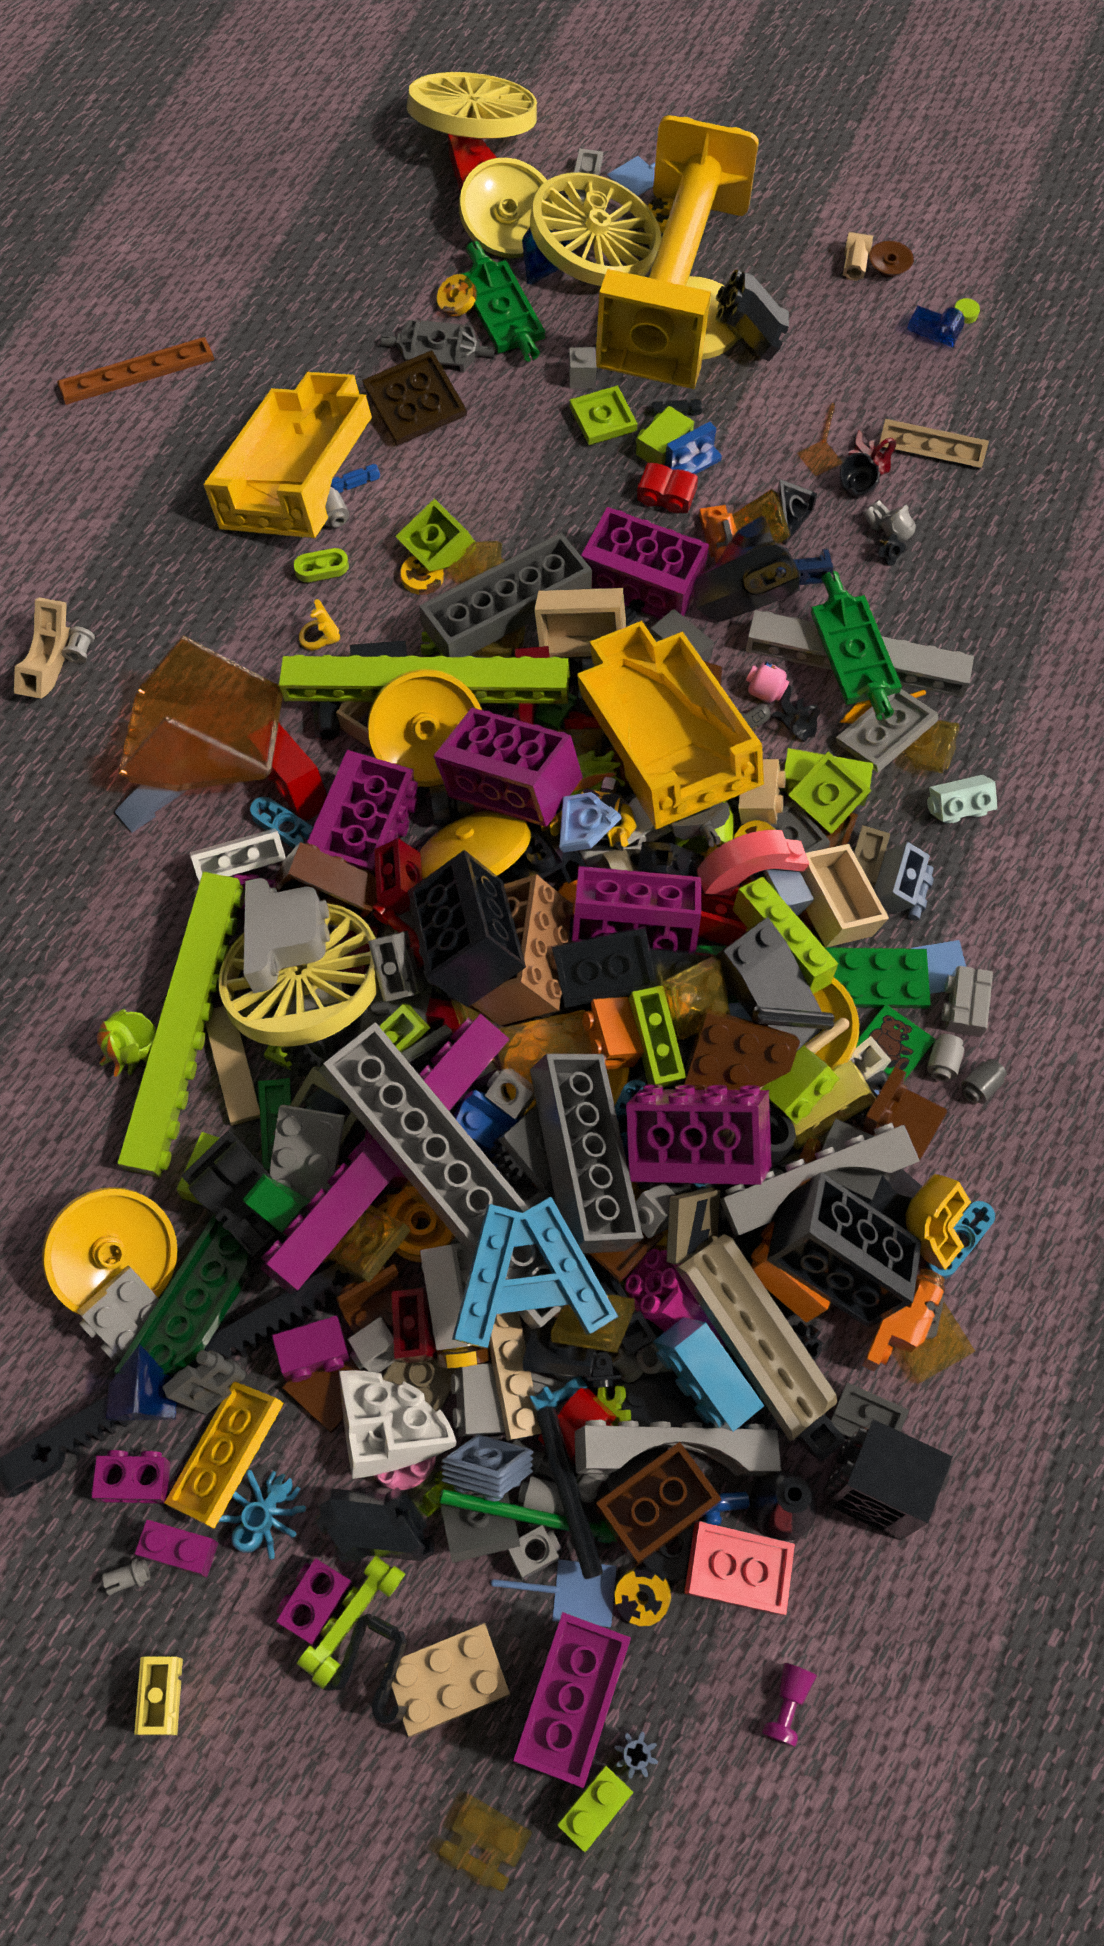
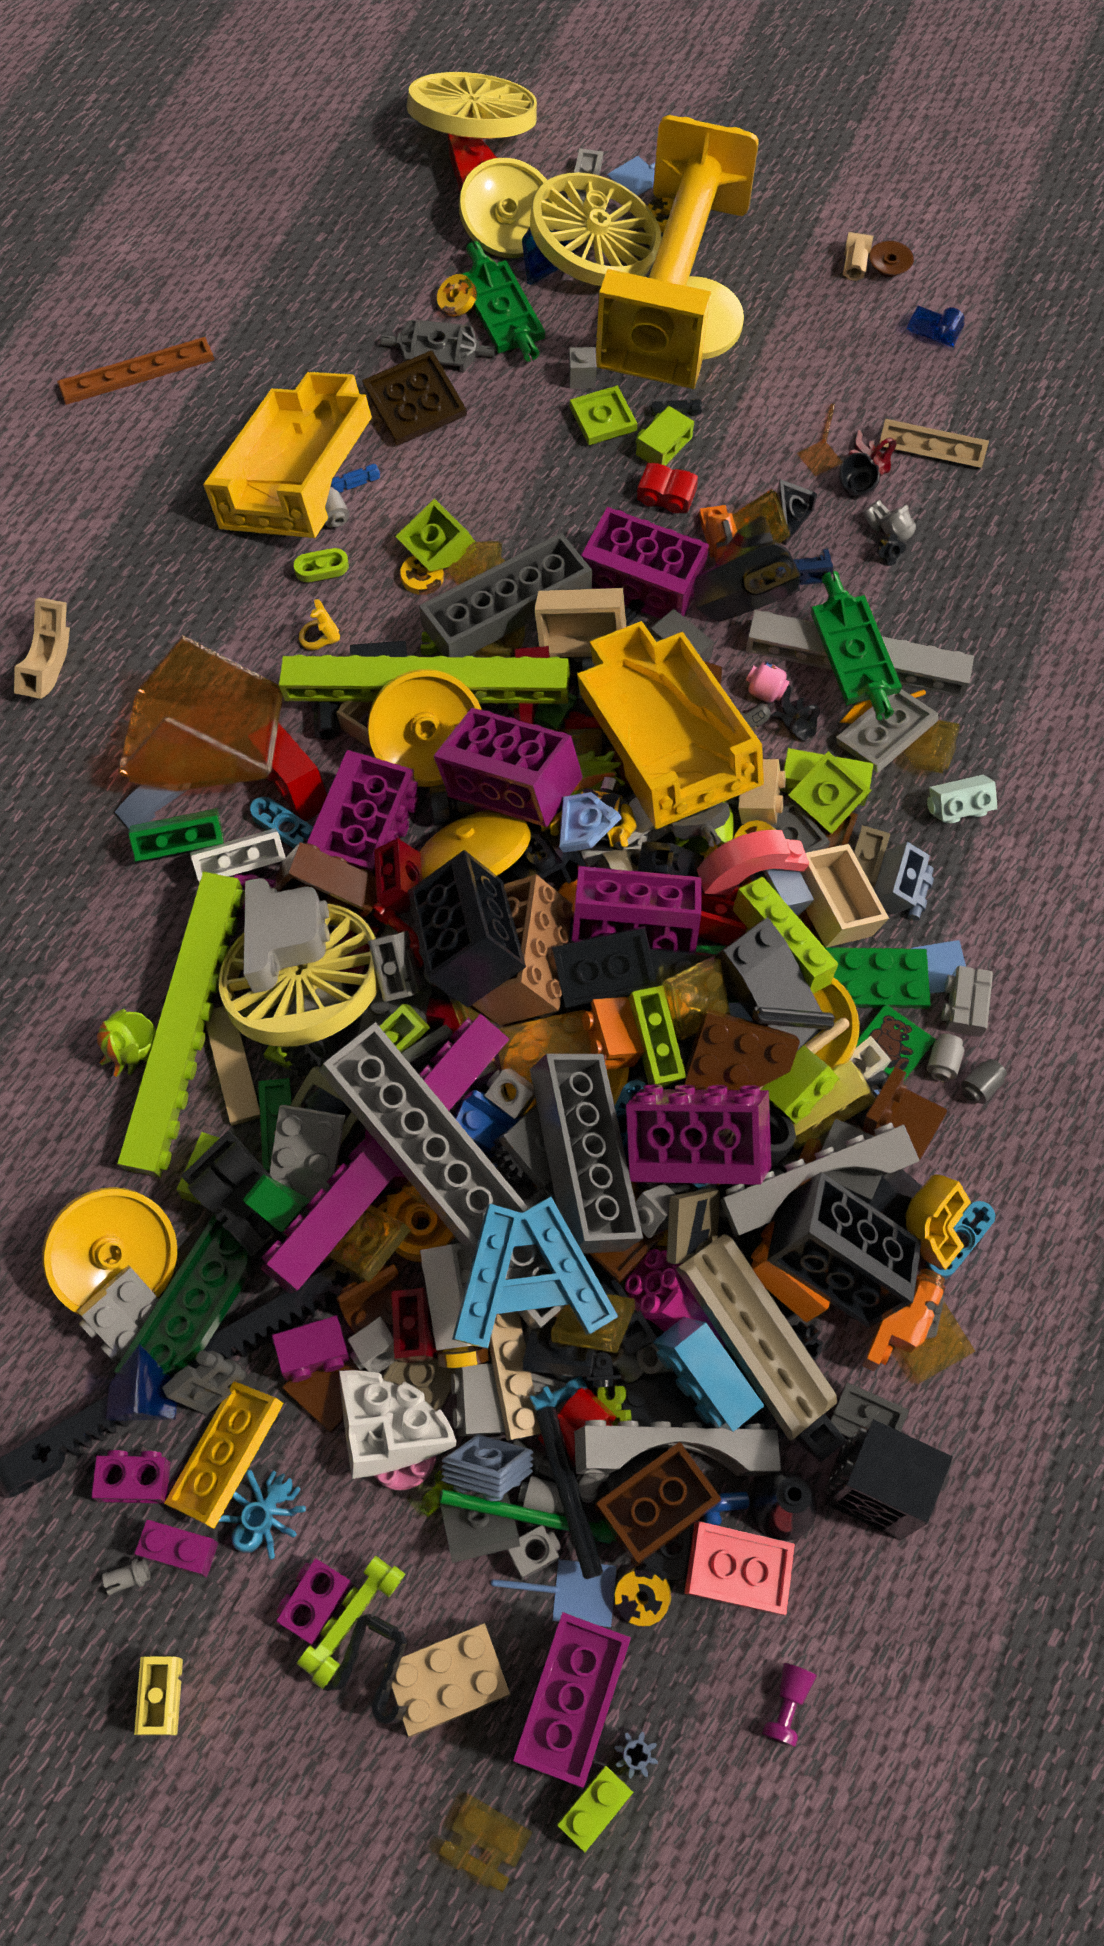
light grey bush [62,626,95,664] -> none
black brick [315,1487,435,1563] -> none
blue bracket [665,421,722,474] -> none
black brick [716,269,789,361] -> none
lime tile [953,298,980,324] -> none
none -> green brick [128,808,224,862]

